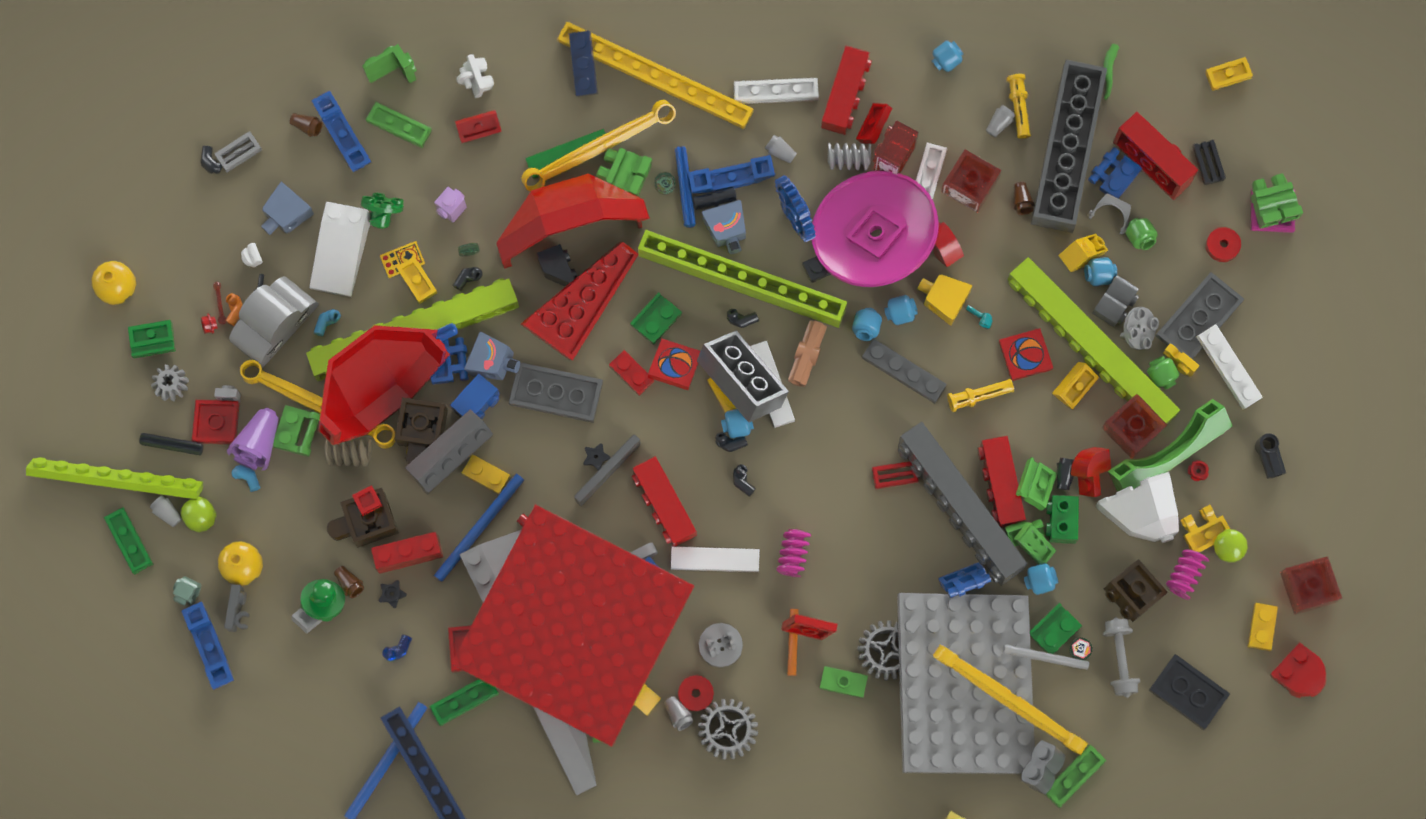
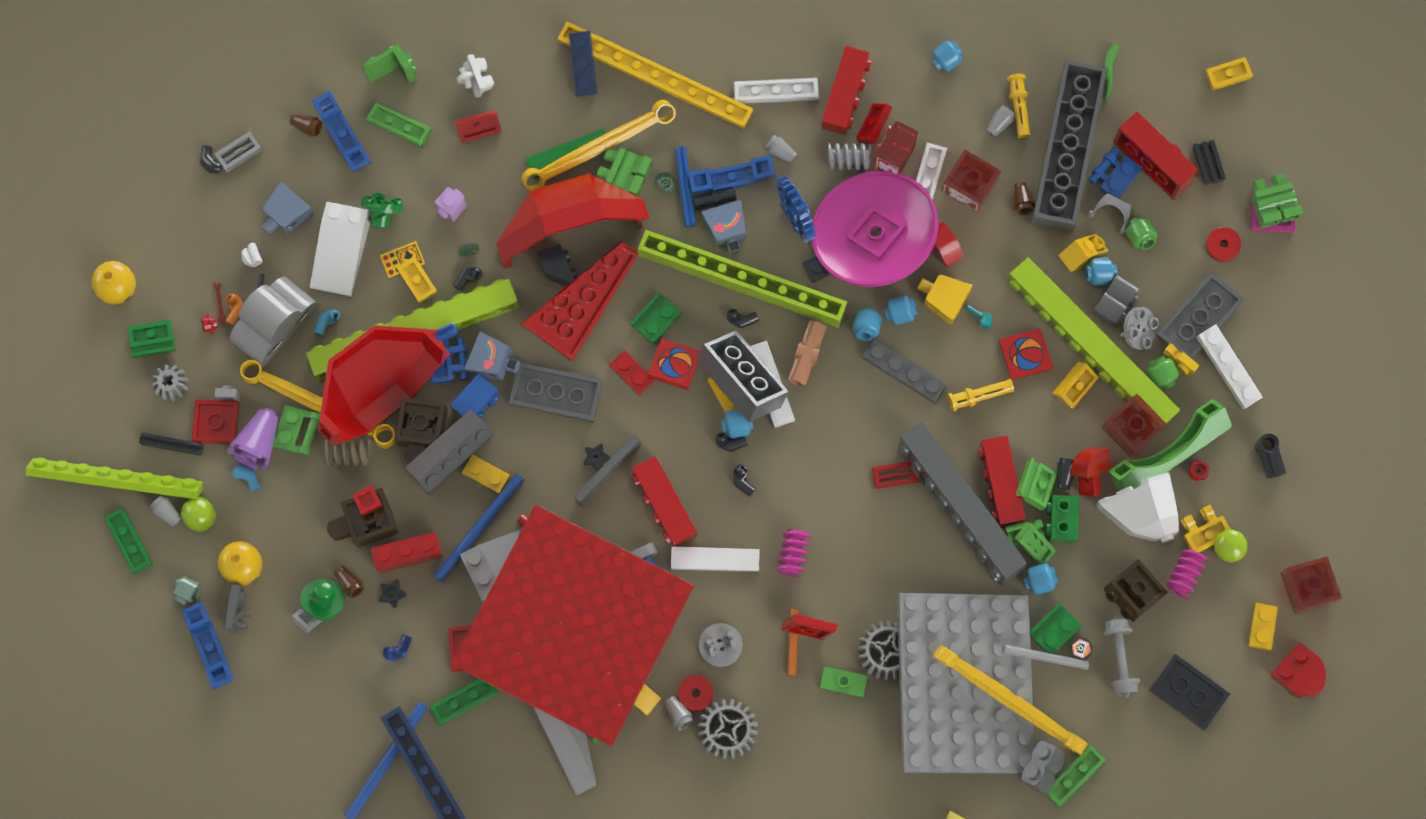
blue plate [938,562,991,598] -> none

